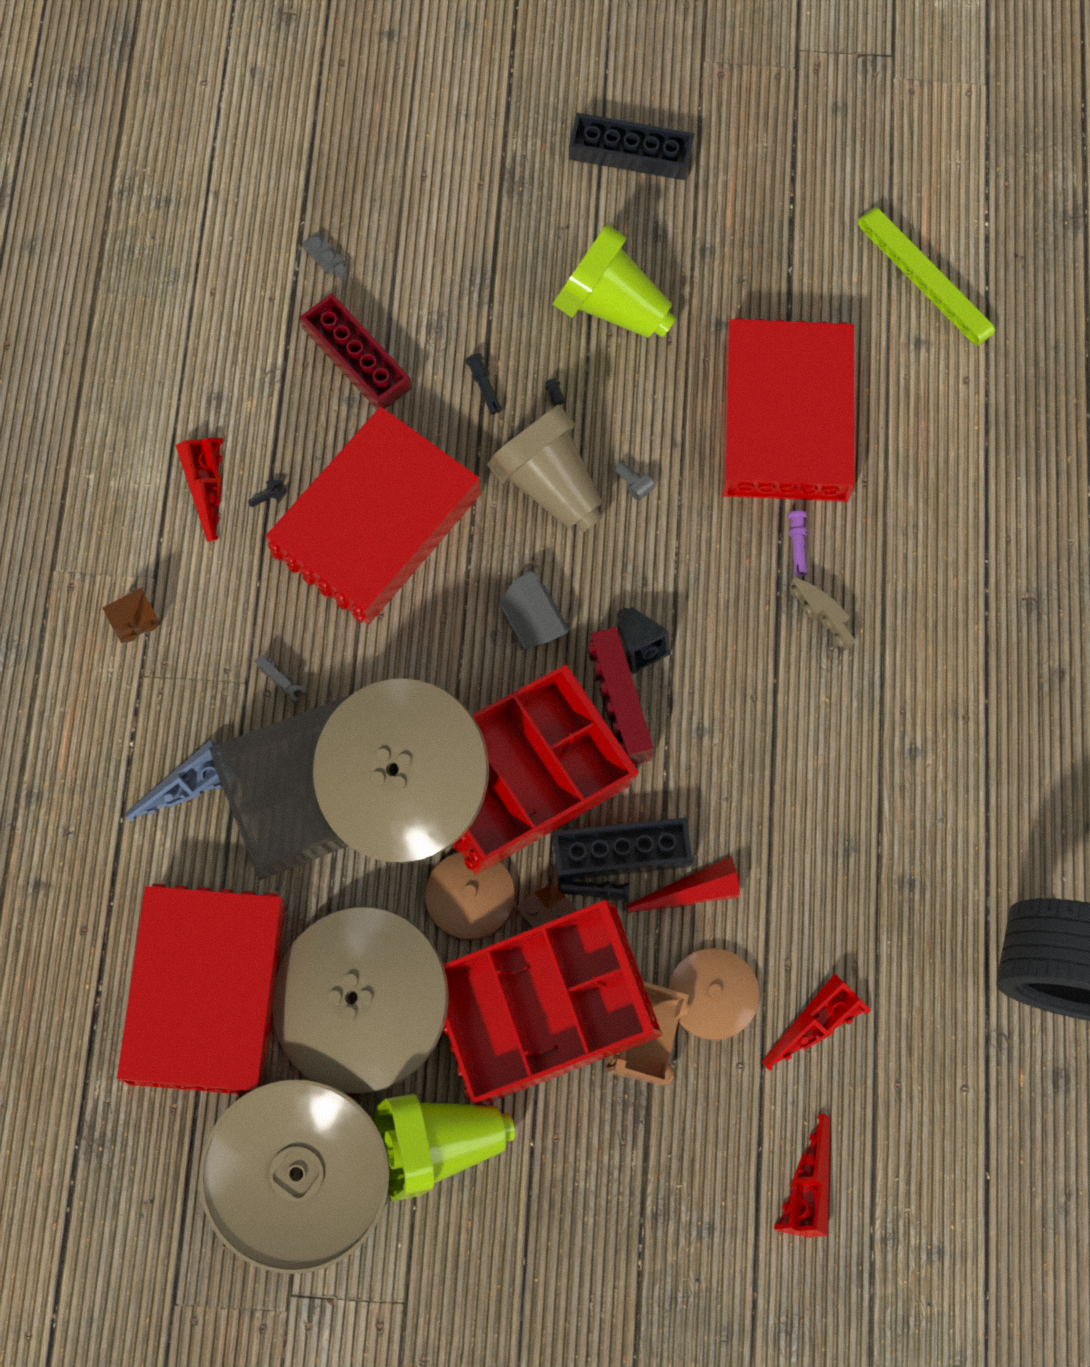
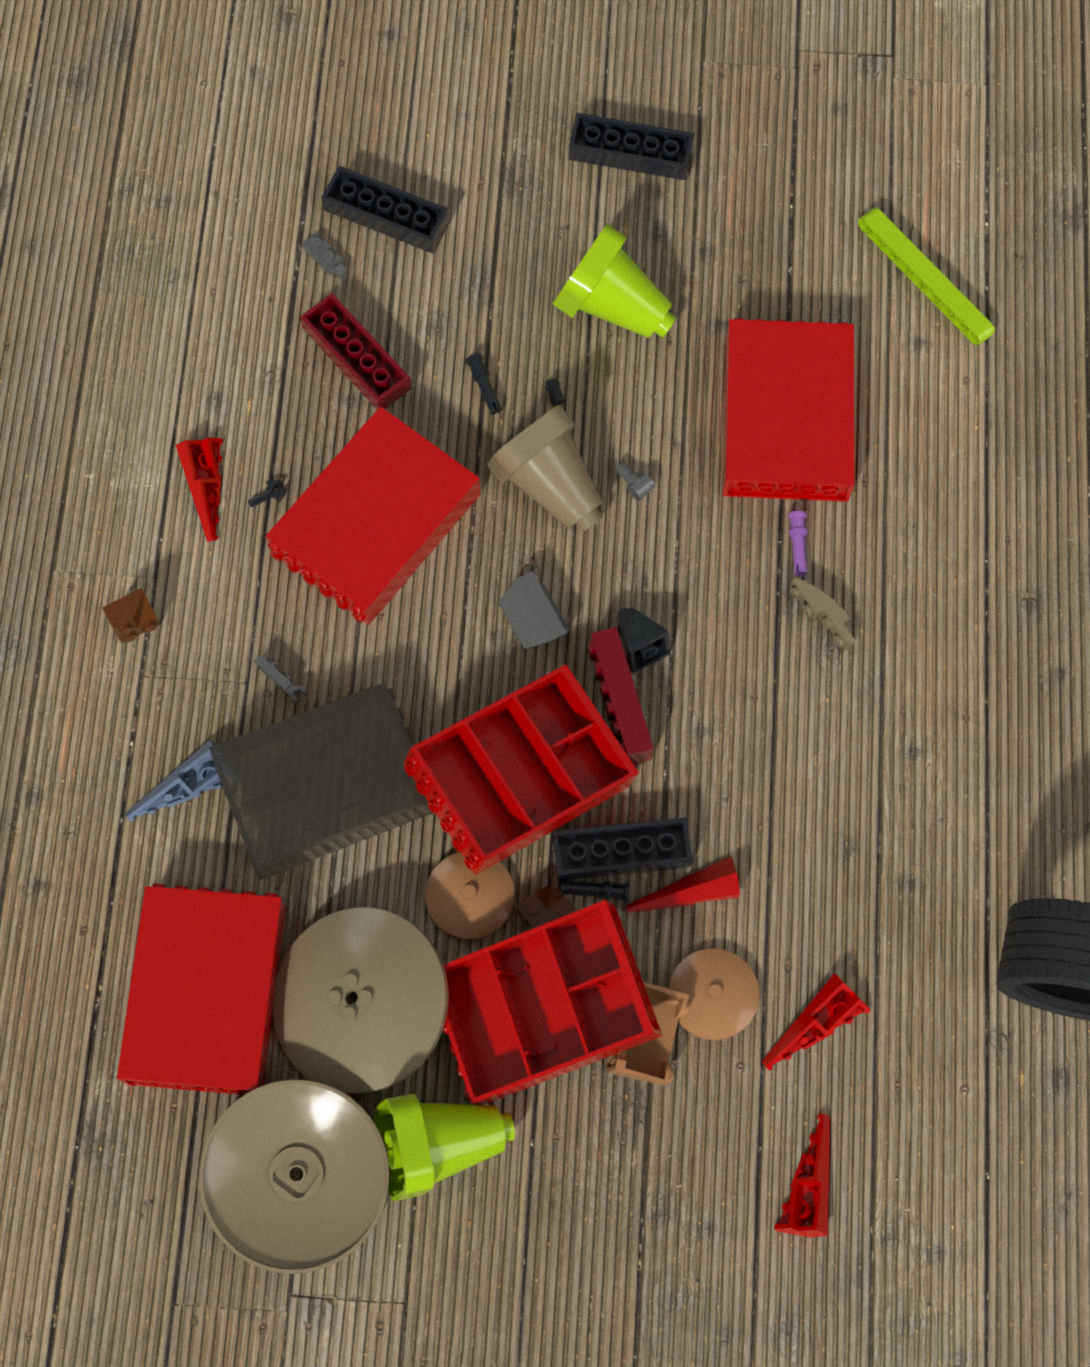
dark tan dish [313,678,489,862] -> none
none -> black brick [321,166,450,254]

